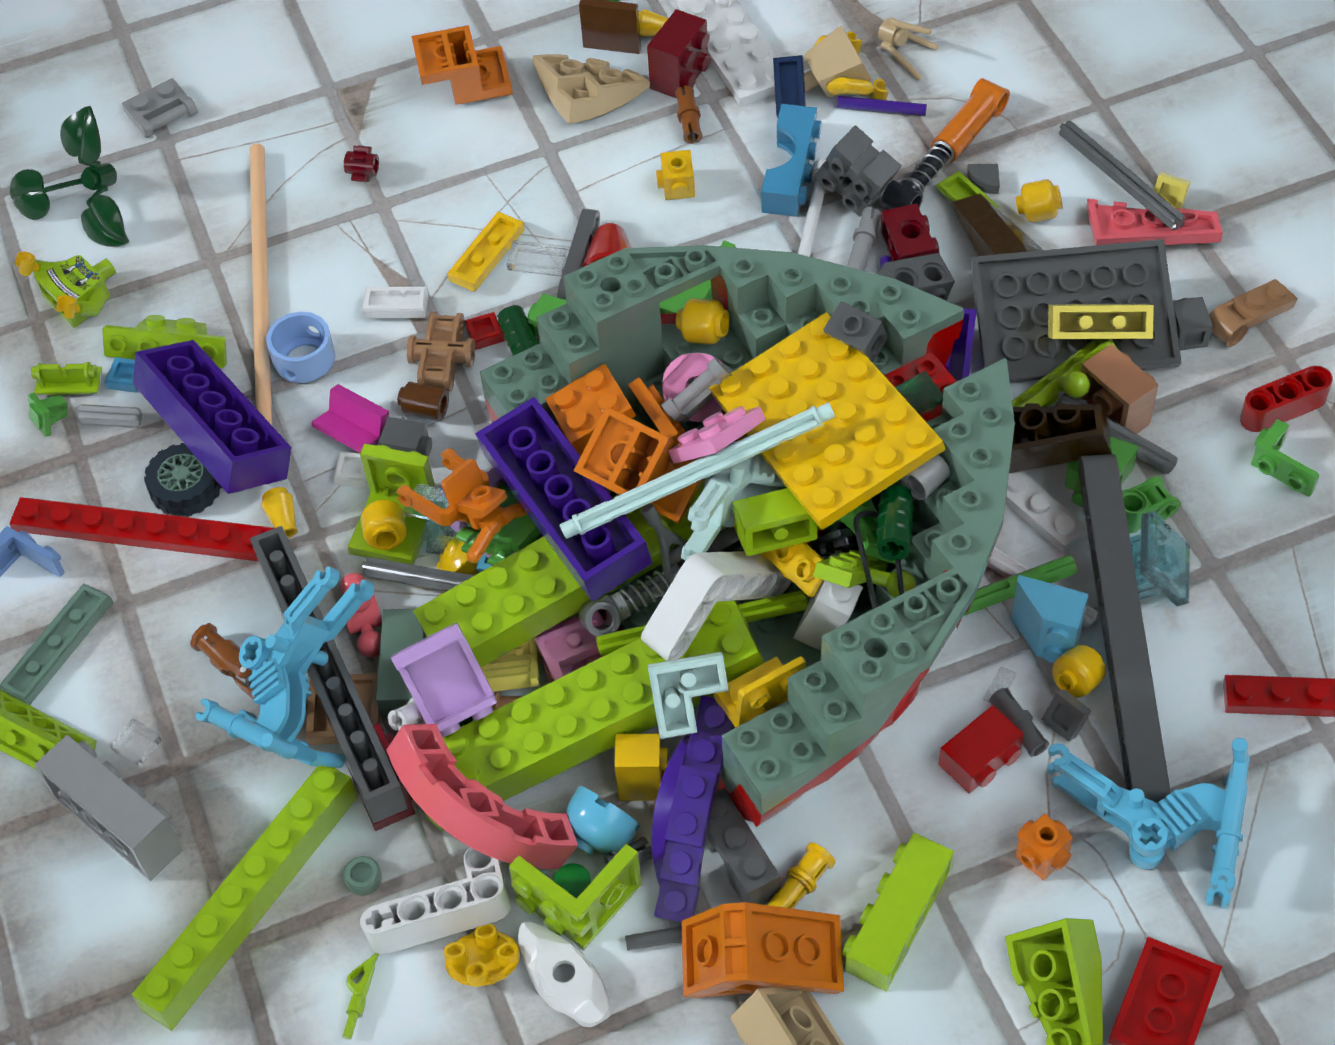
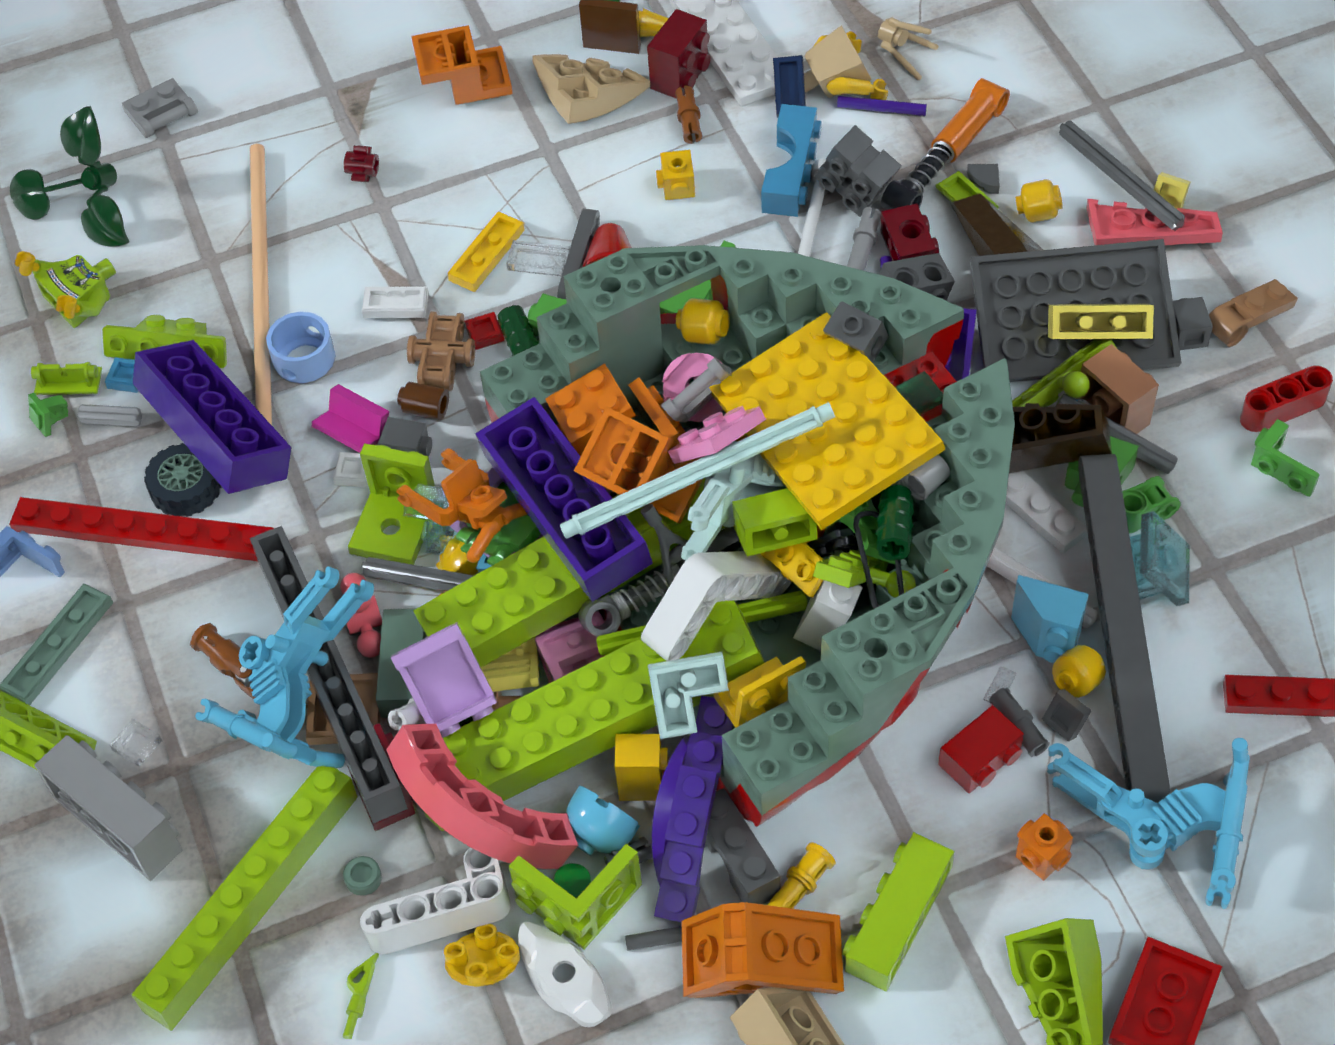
yellow cone [261,487,298,538] -> none
yellow head [361,500,407,550] -> none
bright green axle [963,555,1077,616] -> none

